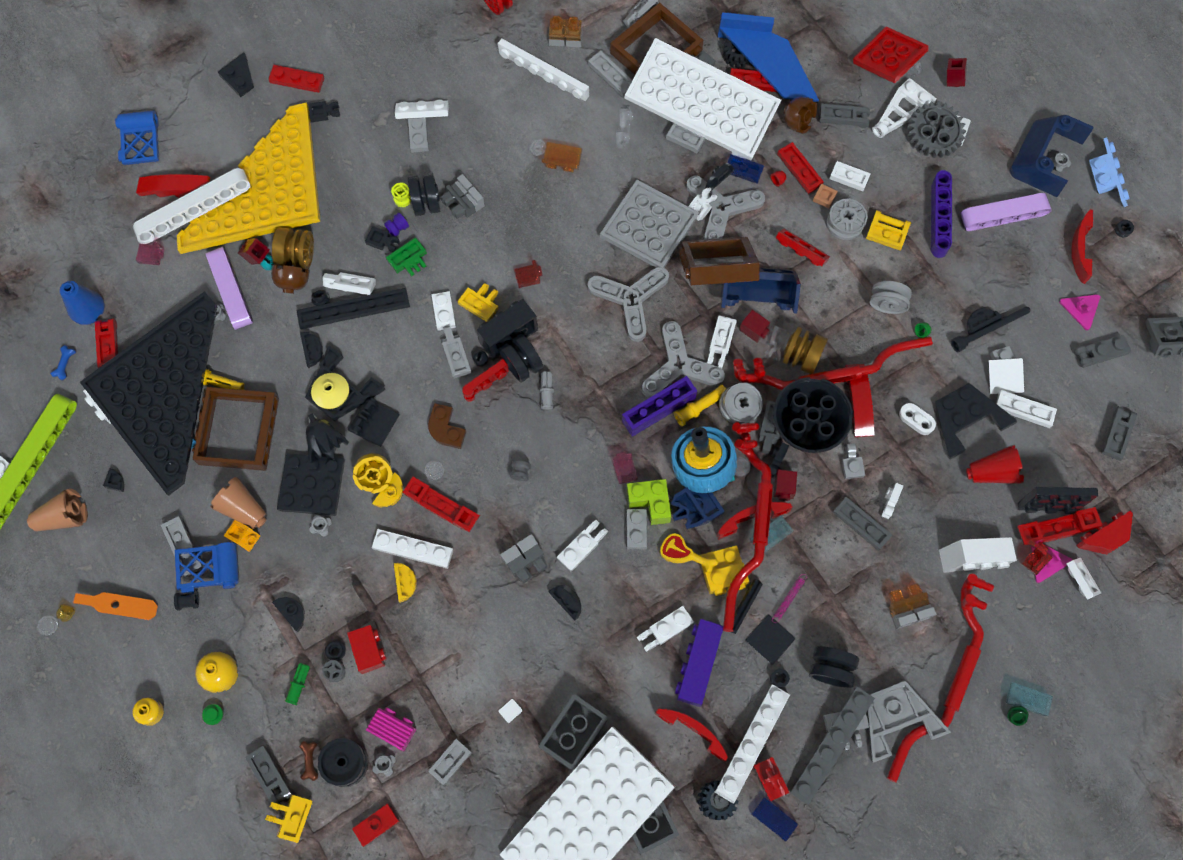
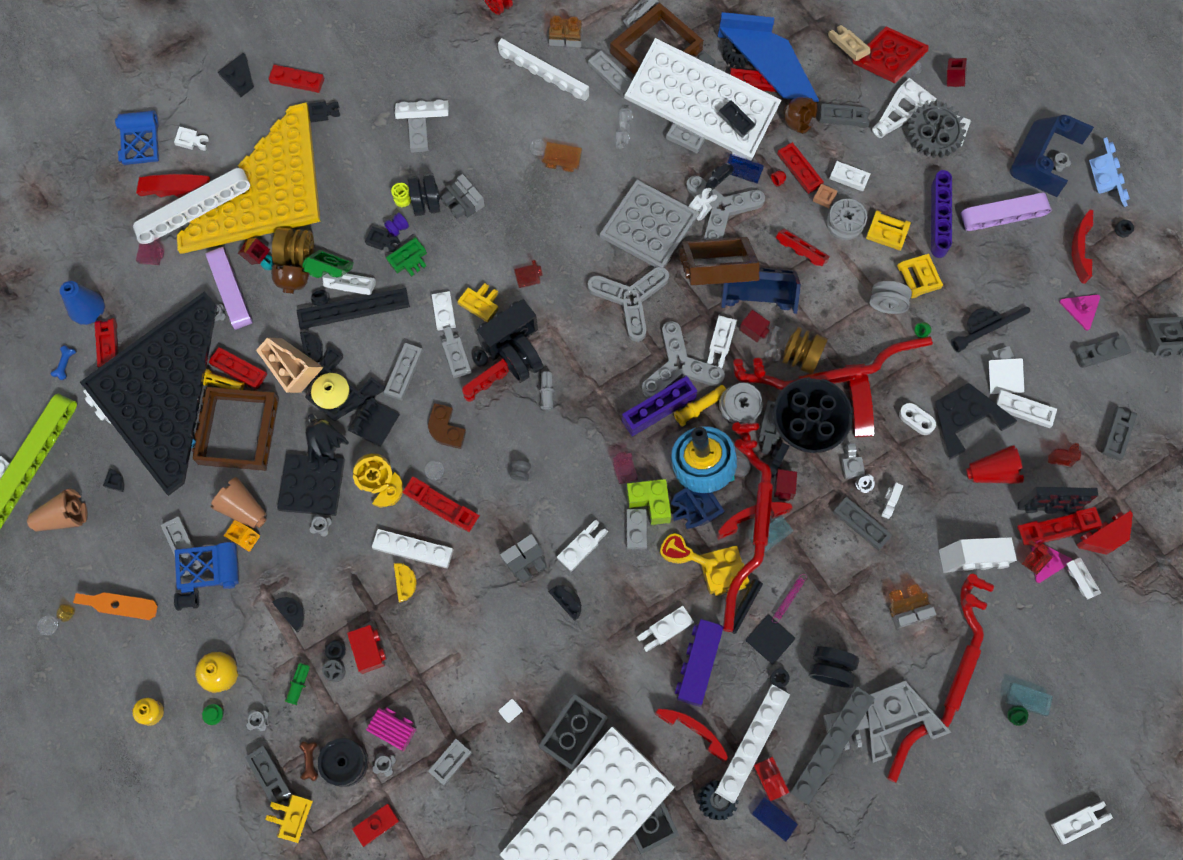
none -> white plate [174,126,209,151]
none -> red plate [208,347,267,390]
none -> light grey plate [246,710,269,731]
none -> light nougat wedge [256,338,323,393]
none -> green plate [303,250,354,278]
none -> light grey plate [384,343,423,401]
none -> black plate [717,100,756,138]
none -> tan hinge [828,25,870,61]
none -> plate [855,474,875,493]
none -> yellow plate [897,254,943,298]
none -> clear red bracket [1048,443,1081,467]
none -> white hinge [1050,801,1113,845]

